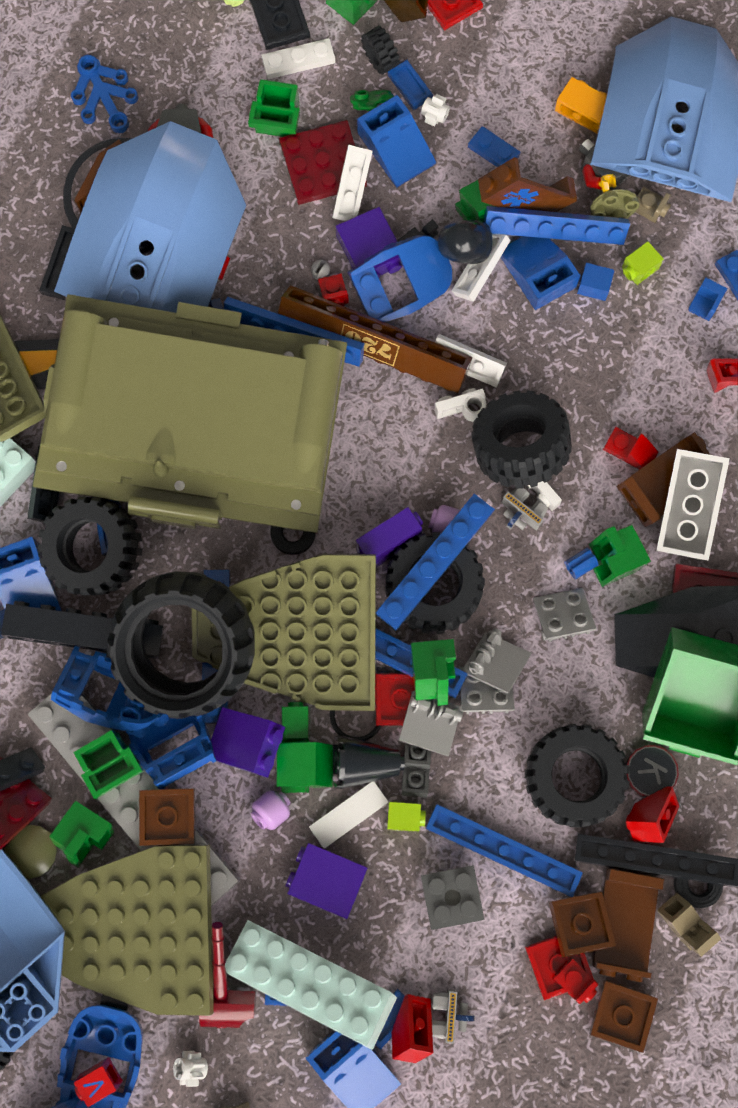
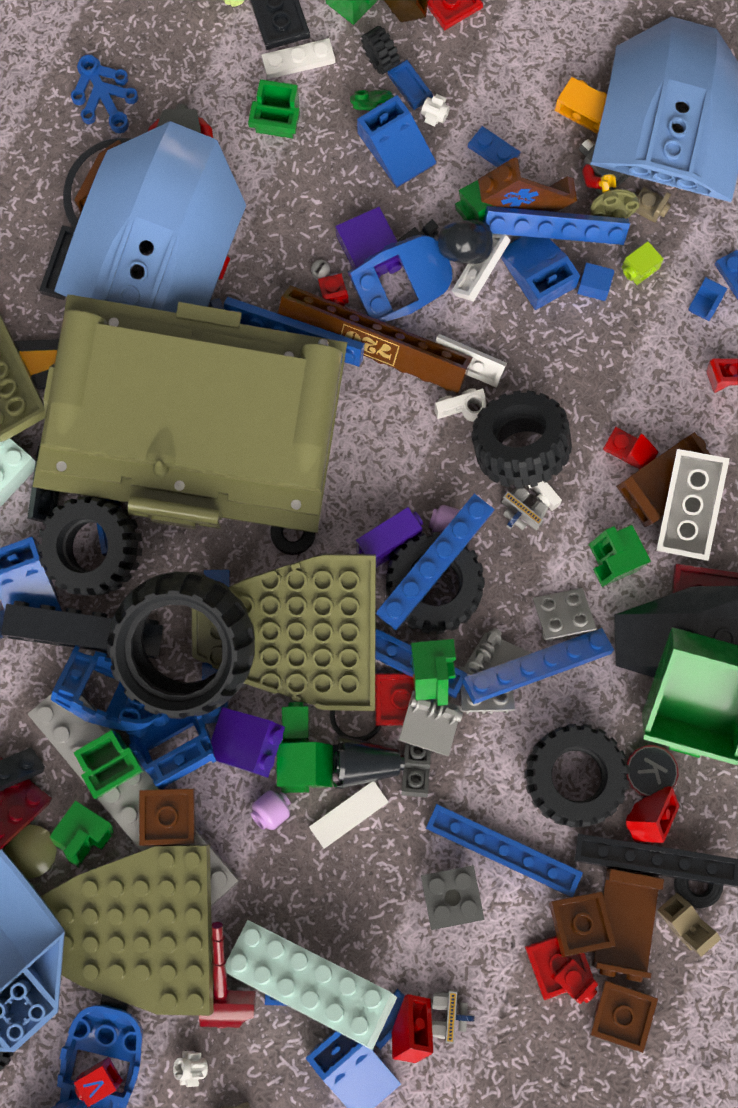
dark red plate [279,120,367,205] -> none
dark purple brick [285,843,368,919] -> none
white plate [332,145,372,221] -> none
lime brick [387,802,426,832] -> none
blue piece [564,547,599,580] -> none
none -> blue plate [462,628,614,704]

